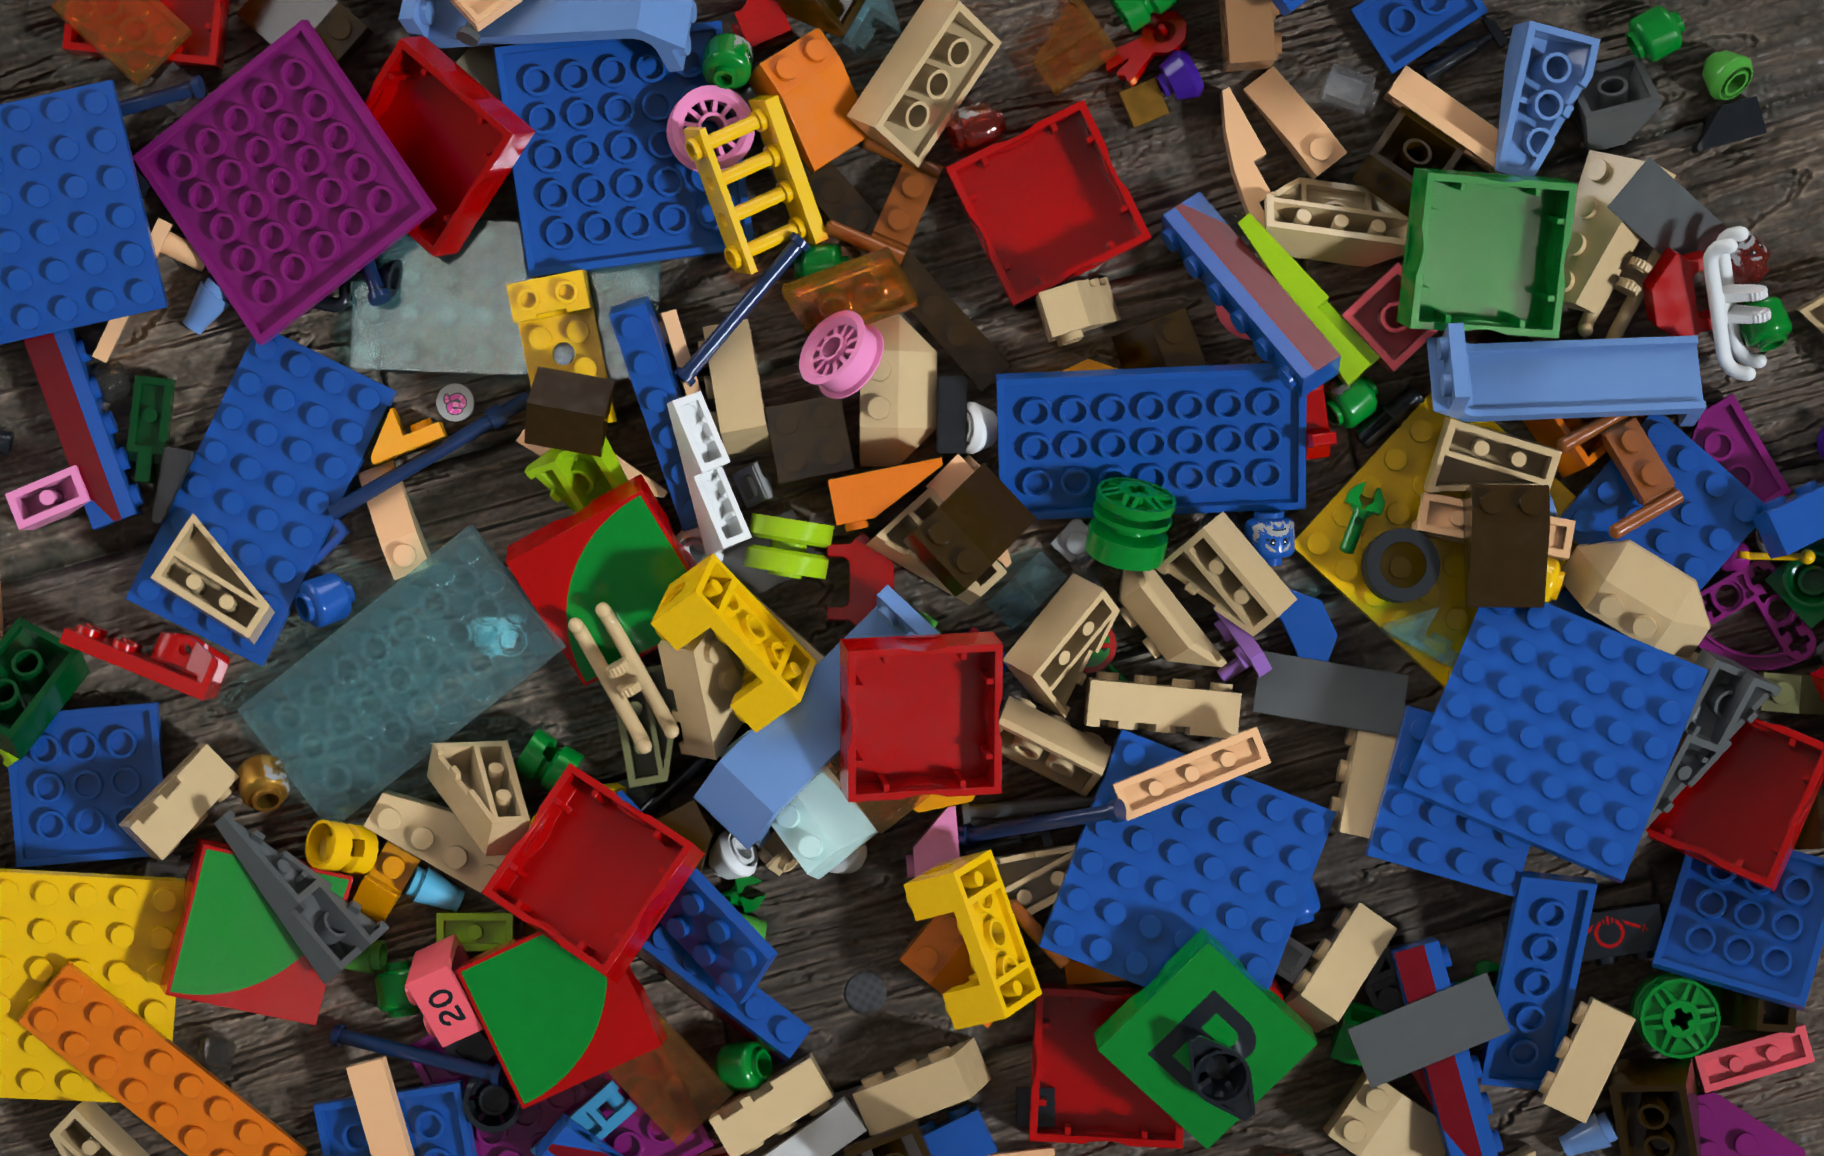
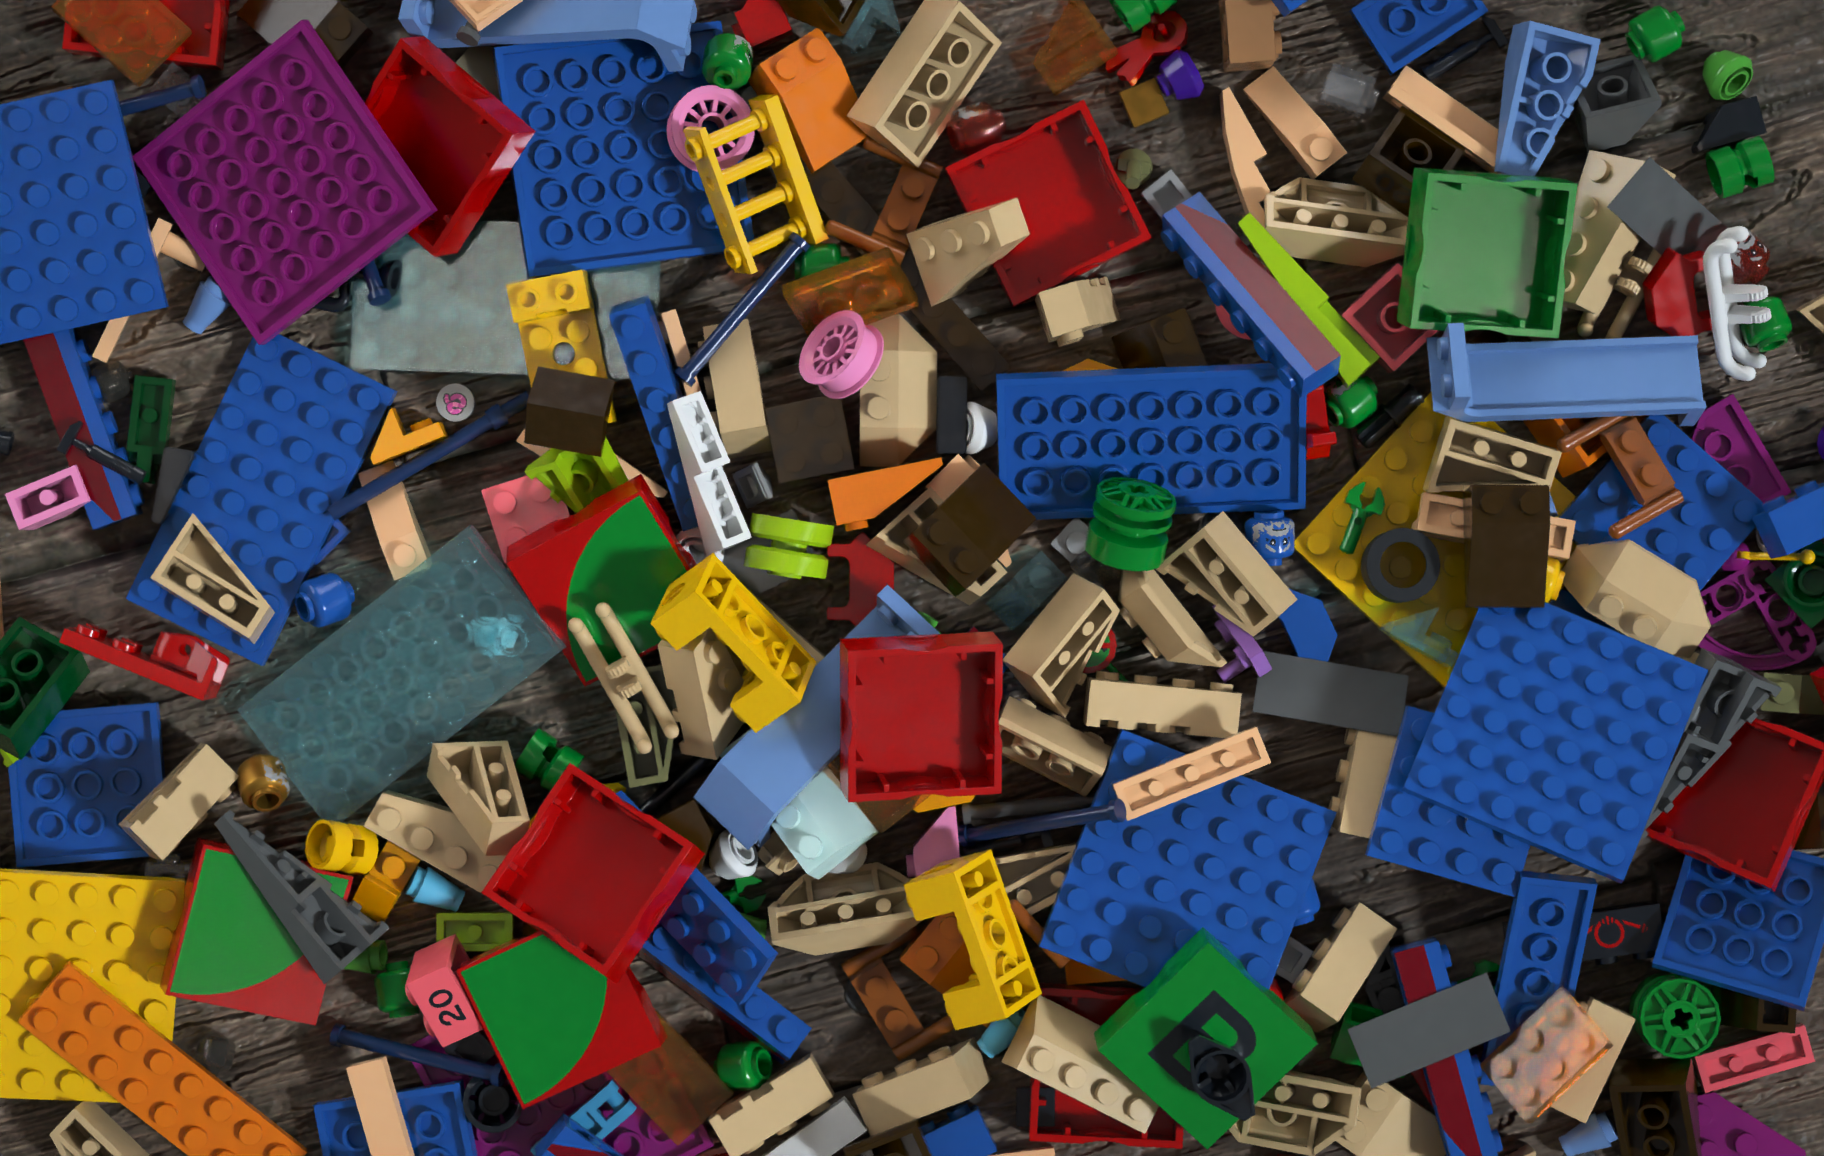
none -> black piece [56,421,147,485]
none -> coral brick [481,476,573,563]
none -> tan wedge [767,862,923,956]
none -> dark orange plate [841,926,954,1062]
none -> tan wedge [906,198,1030,307]
none -> medium azure cone [977,1008,1026,1058]
none -> tan slope [1001,995,1159,1134]
none -> olive plate [1115,148,1152,189]
none -> light grey plate [1140,170,1192,221]
none -> tan wedge [1229,1071,1362,1156]
none -> clear orange plate [1480,987,1614,1124]
none -> green wheel [1705,136,1775,199]

